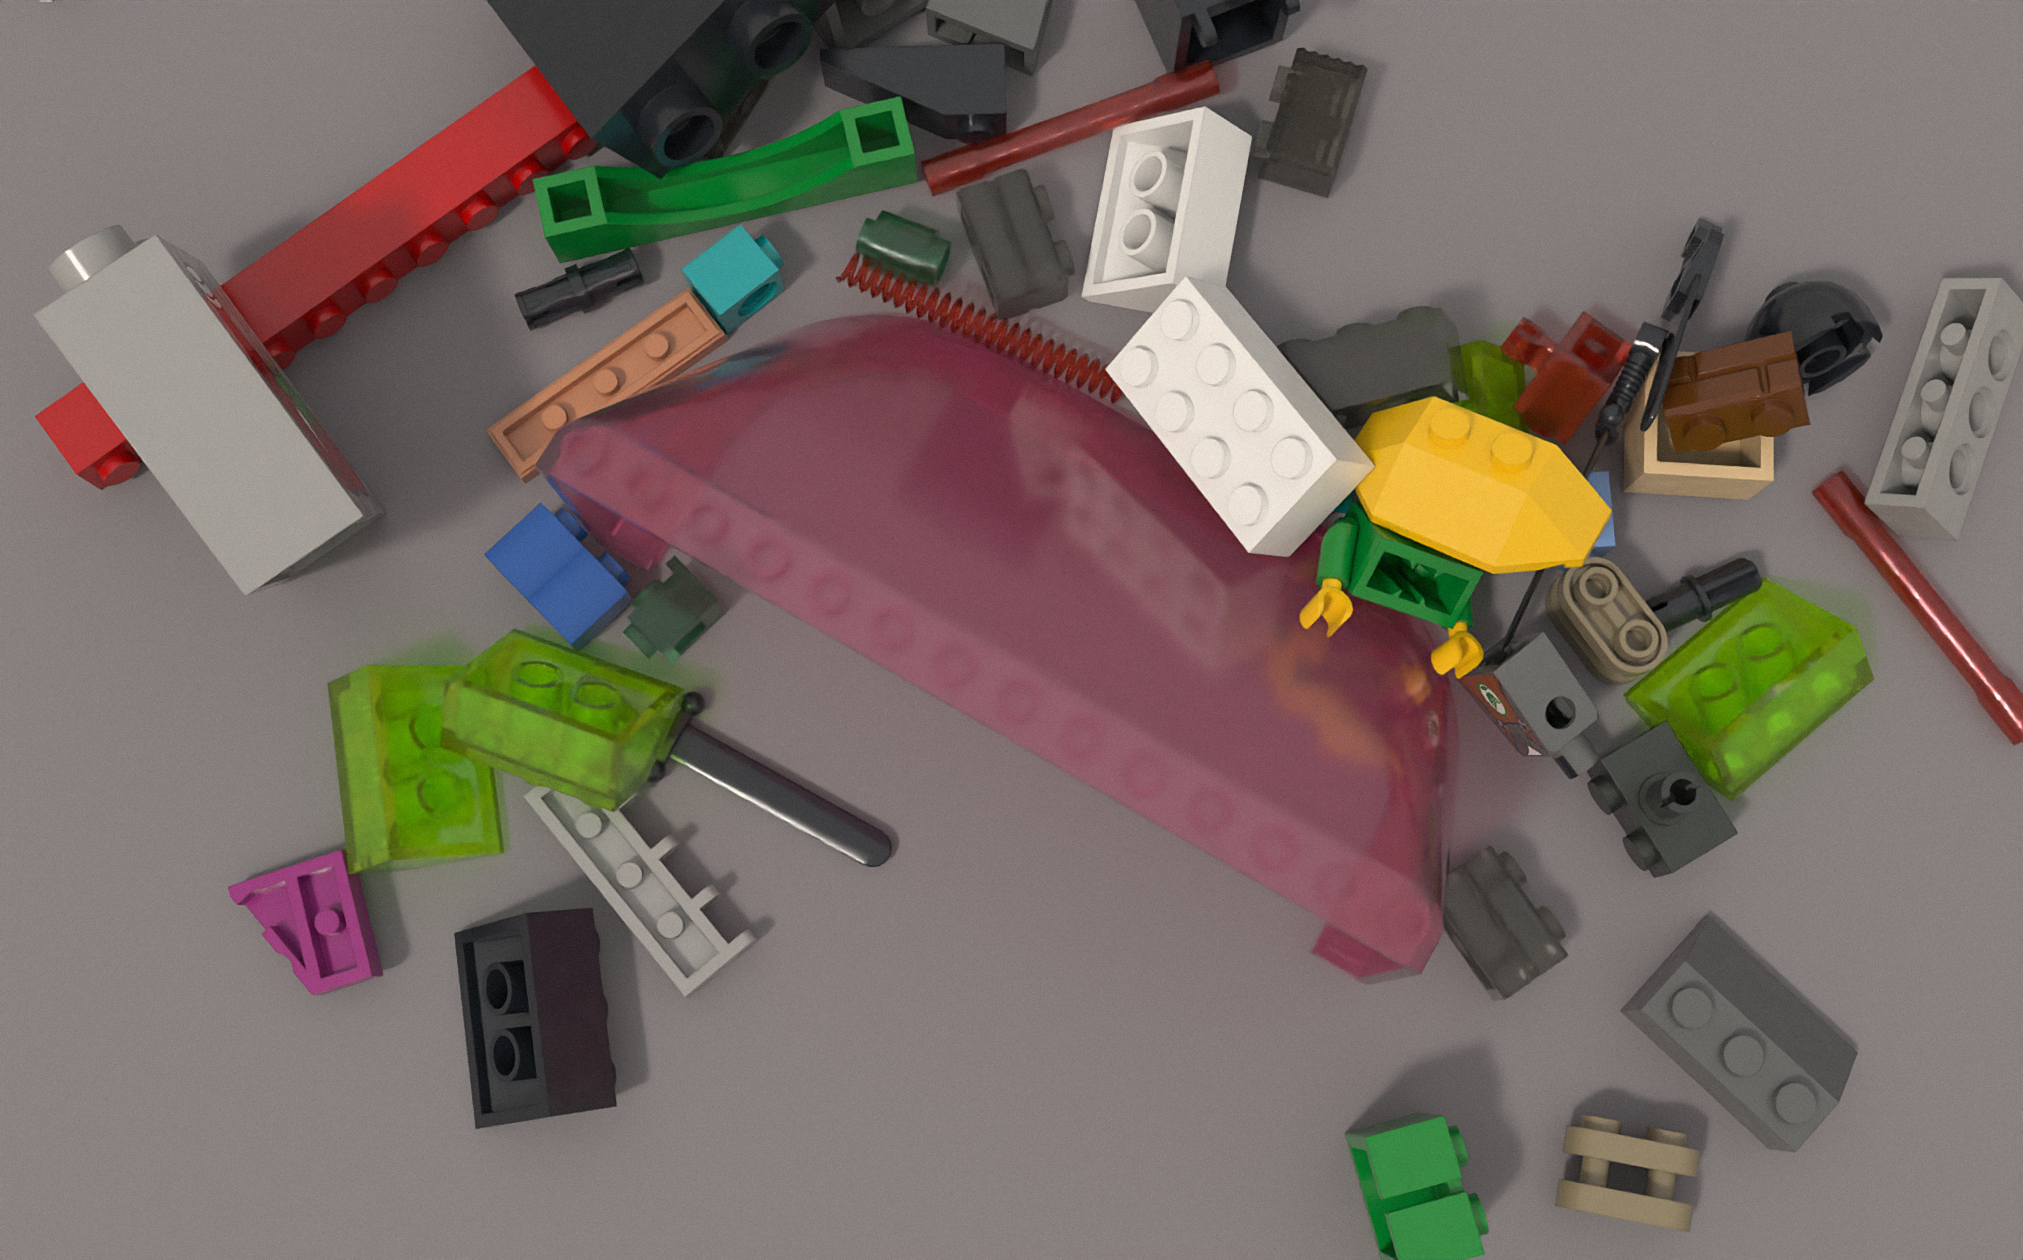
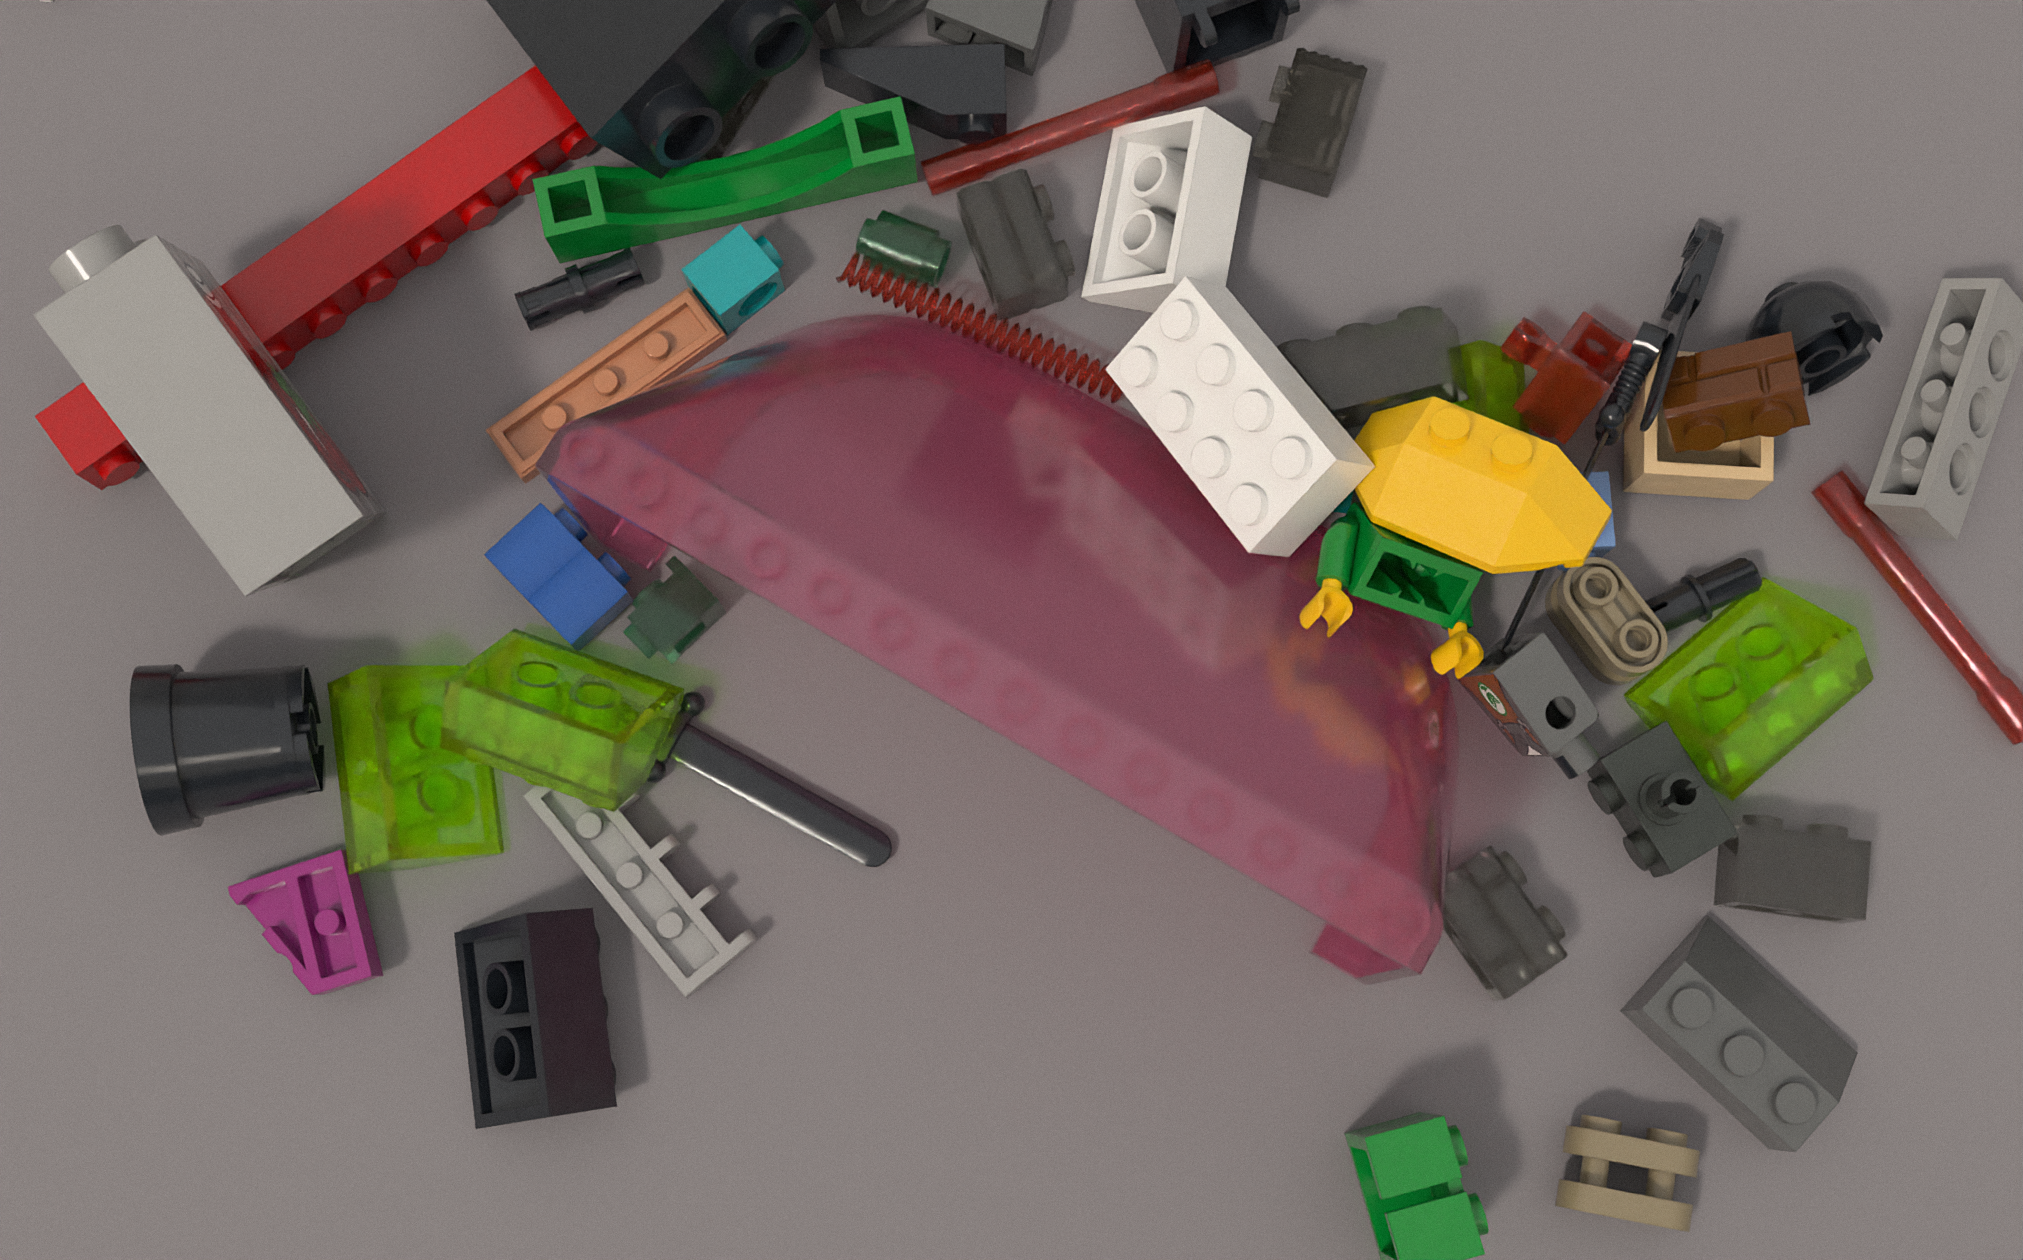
none -> black piece [130,664,326,836]
none -> clear smoke brick [1713,815,1871,924]

